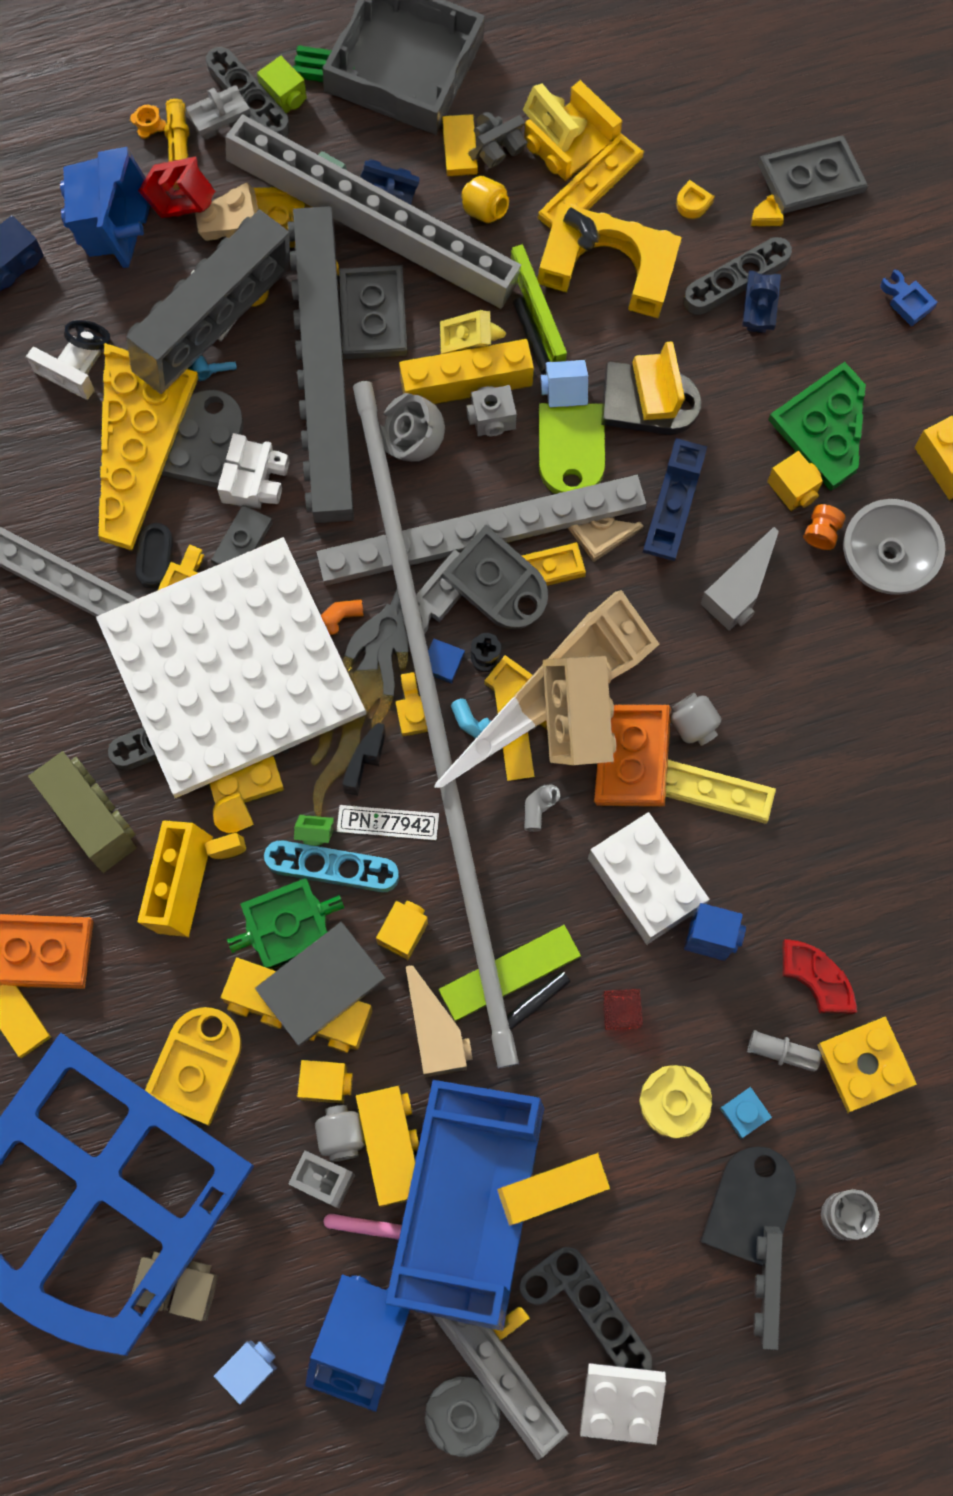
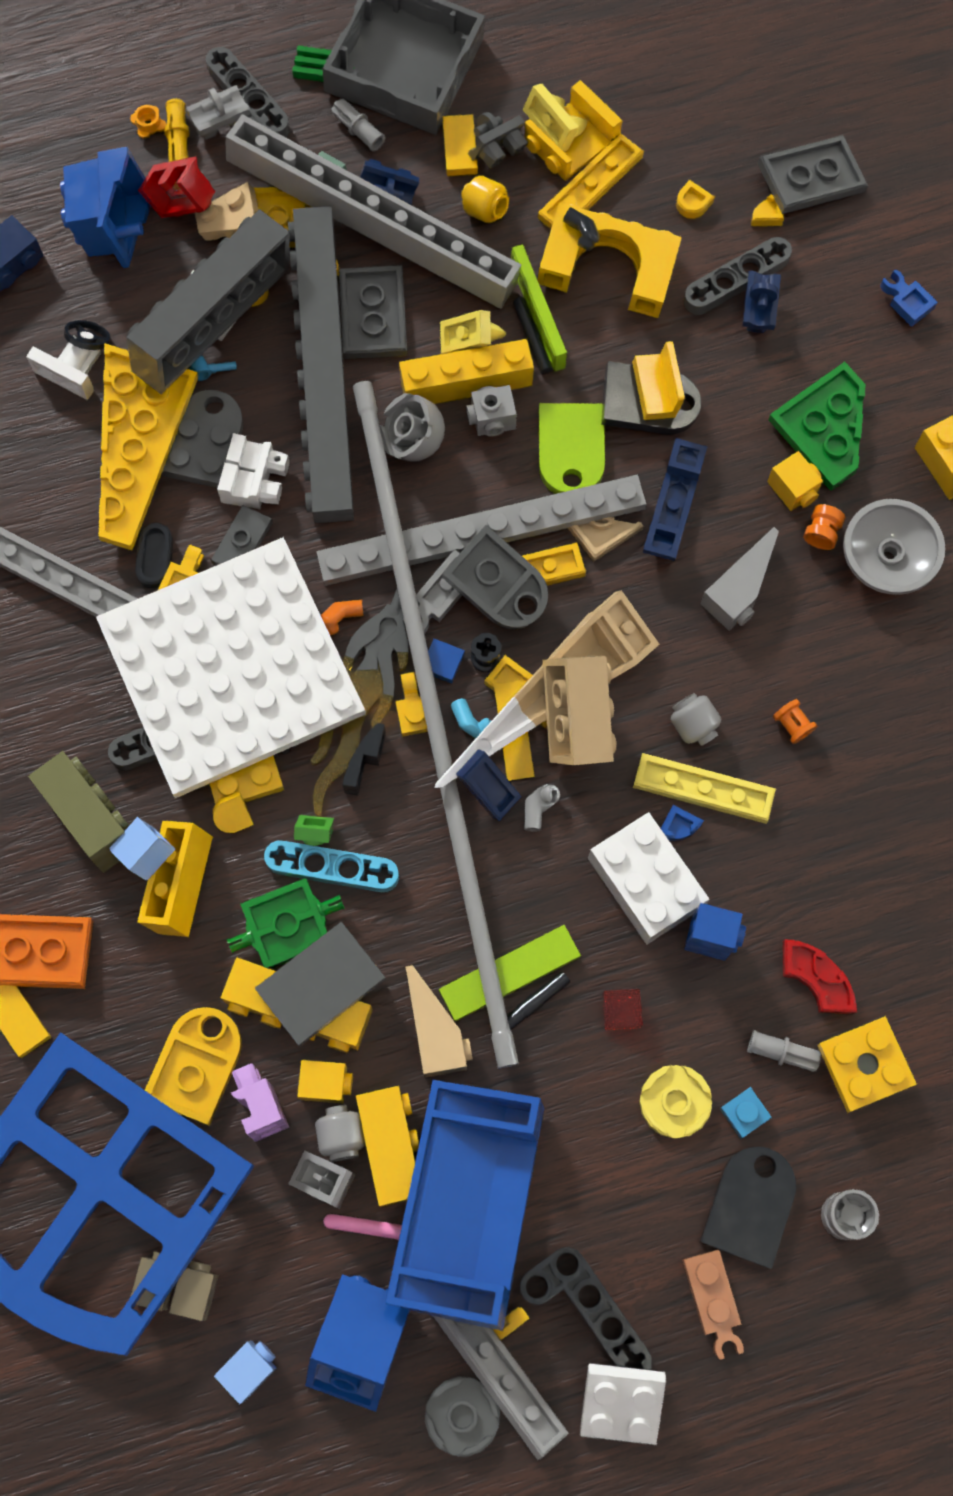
yellow tile [205,833,246,859] -> none
lime brick [257,56,307,113] -> none
white sticker [337,805,439,840] -> none
yellow brick [376,901,428,960] -> none
yellow tile [497,1153,610,1225] -> none
light blue brick [540,360,588,407] -> none
orange tile [594,705,671,807] -> none
dark grey plate [753,1226,783,1350] -> none
none -> light blue panel [110,817,175,880]
none -> lavender hips [231,1063,289,1142]
none -> light grey axle [331,99,385,151]
none -> dark blue tile [456,749,522,821]
none -> blue tile [661,805,704,841]
none -> nougat plate [682,1250,744,1360]
none -> orange bush [772,699,818,744]

